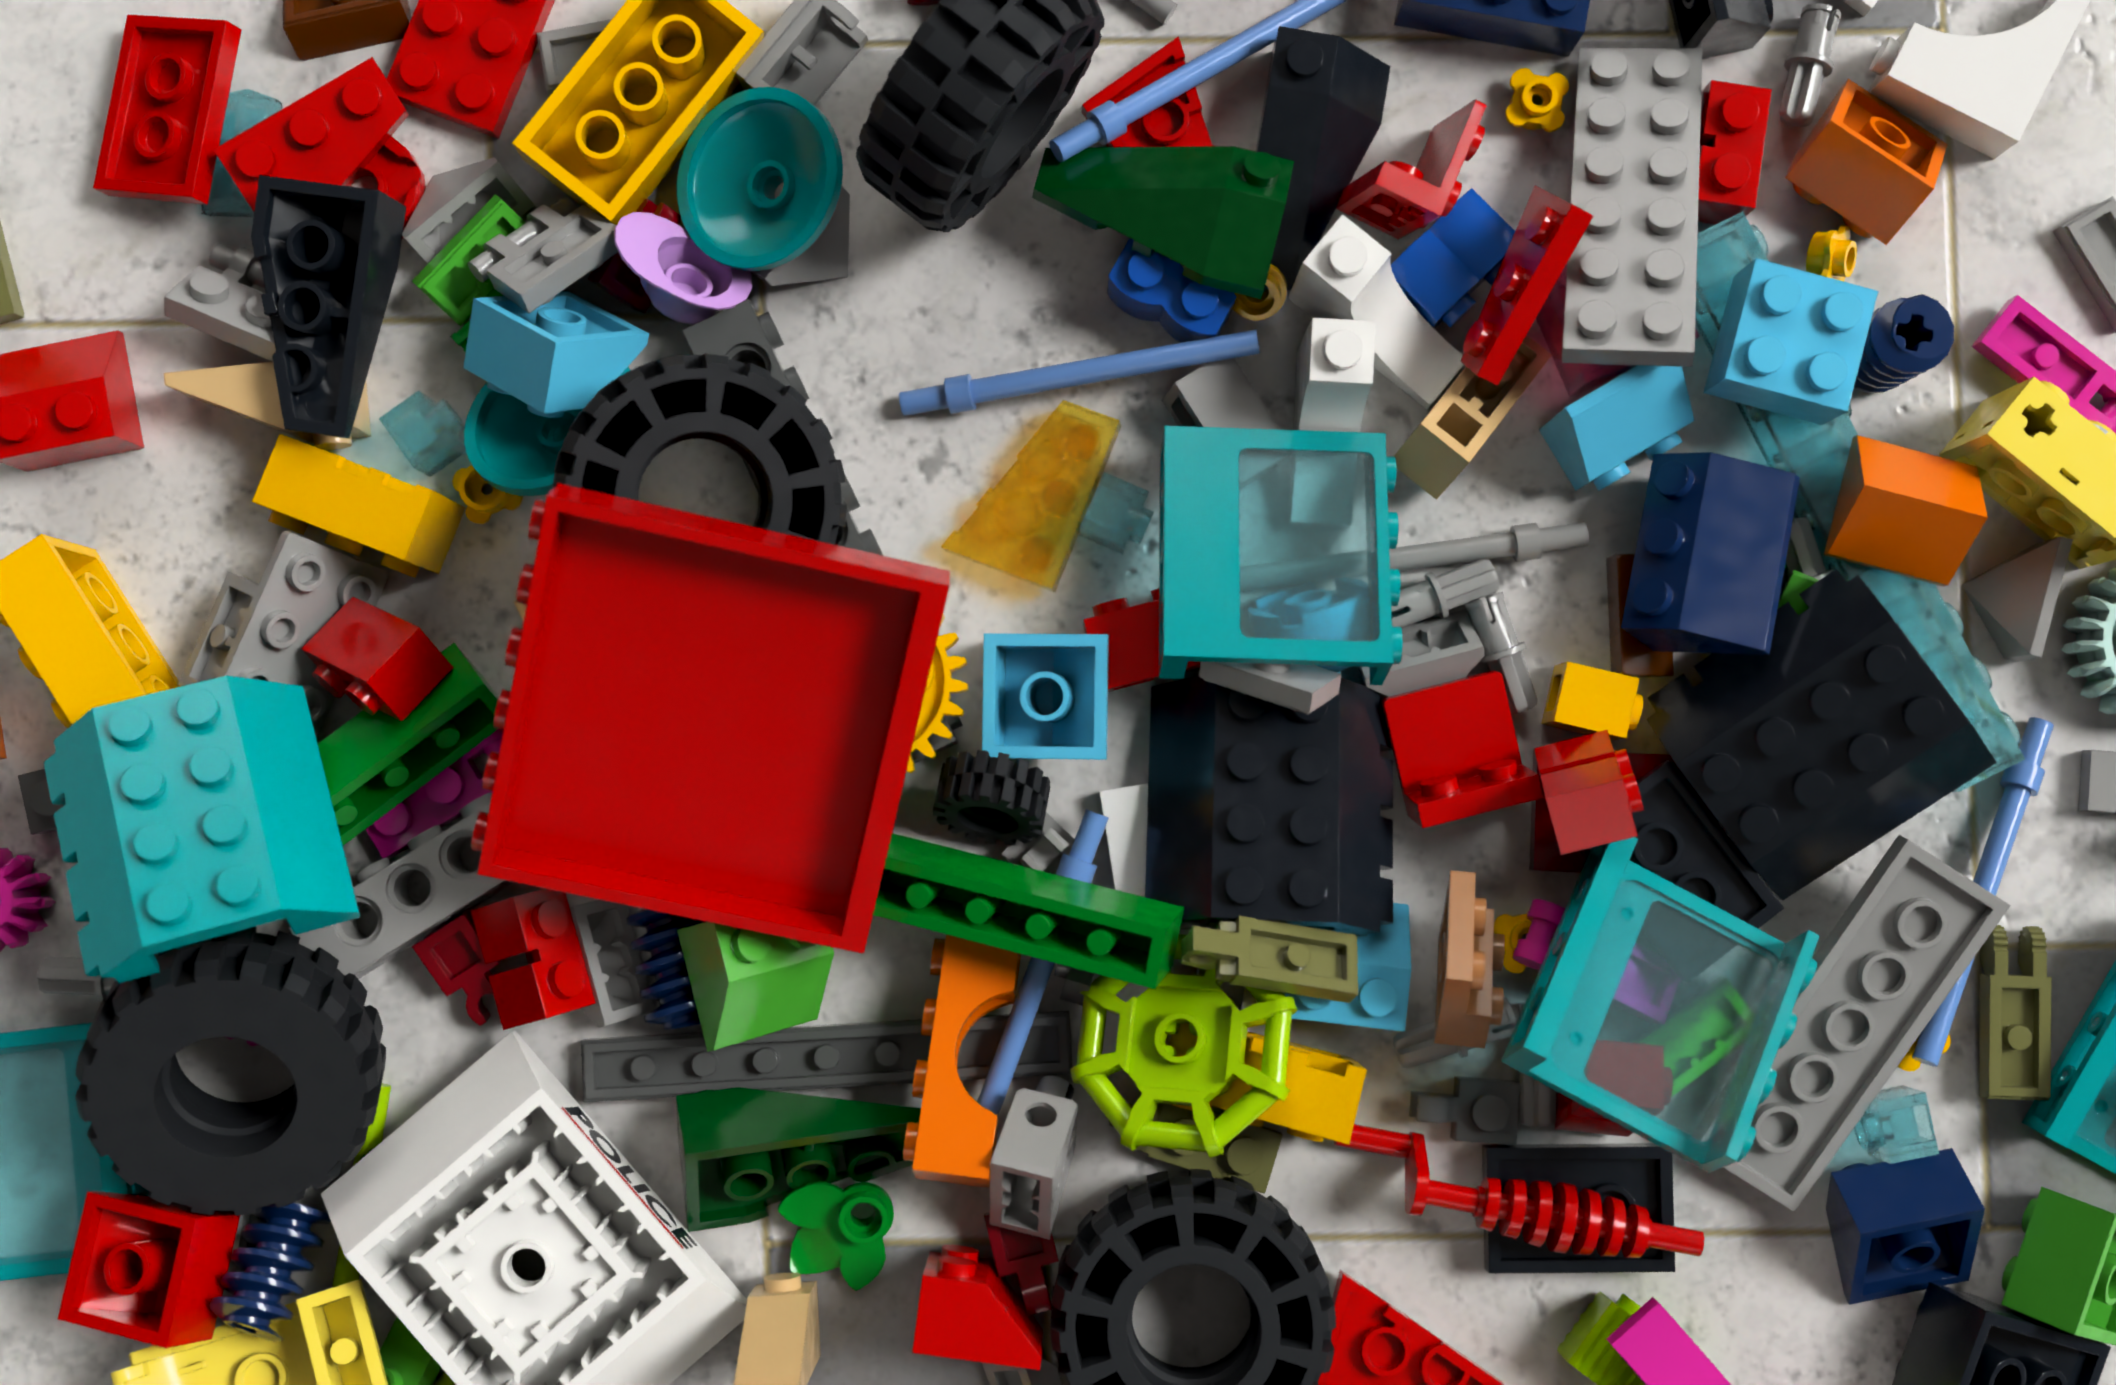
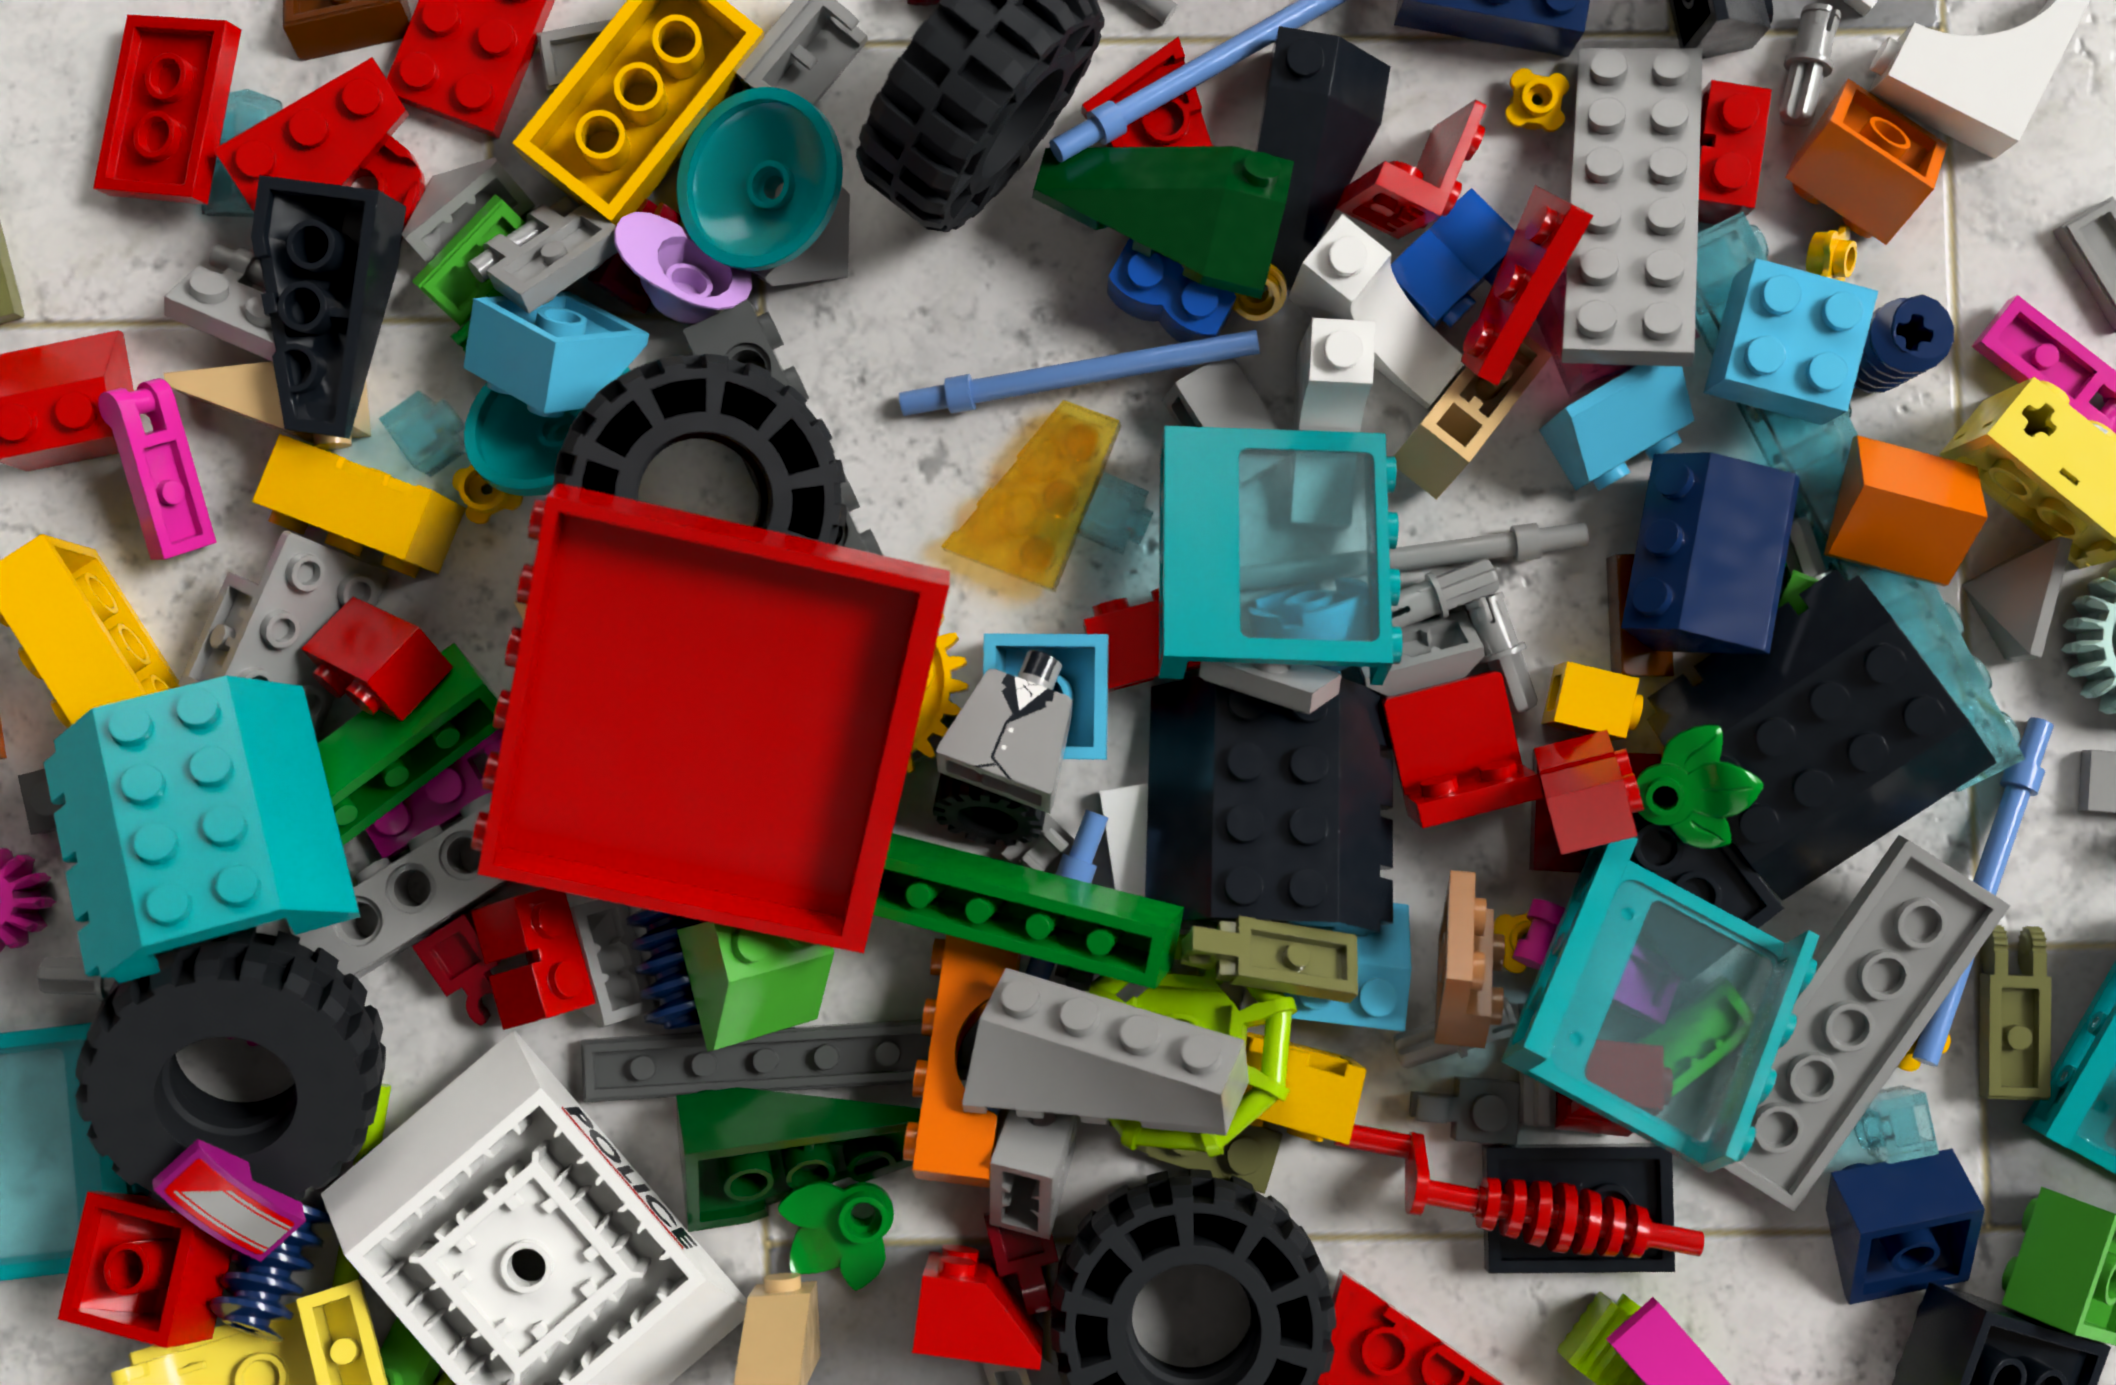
none -> dark pink plate [98,378,217,560]
none -> slope [152,1139,306,1262]
none -> light grey torso [936,651,1073,814]
none -> light grey wedge [962,968,1249,1135]
none -> green plate [1636,725,1763,849]

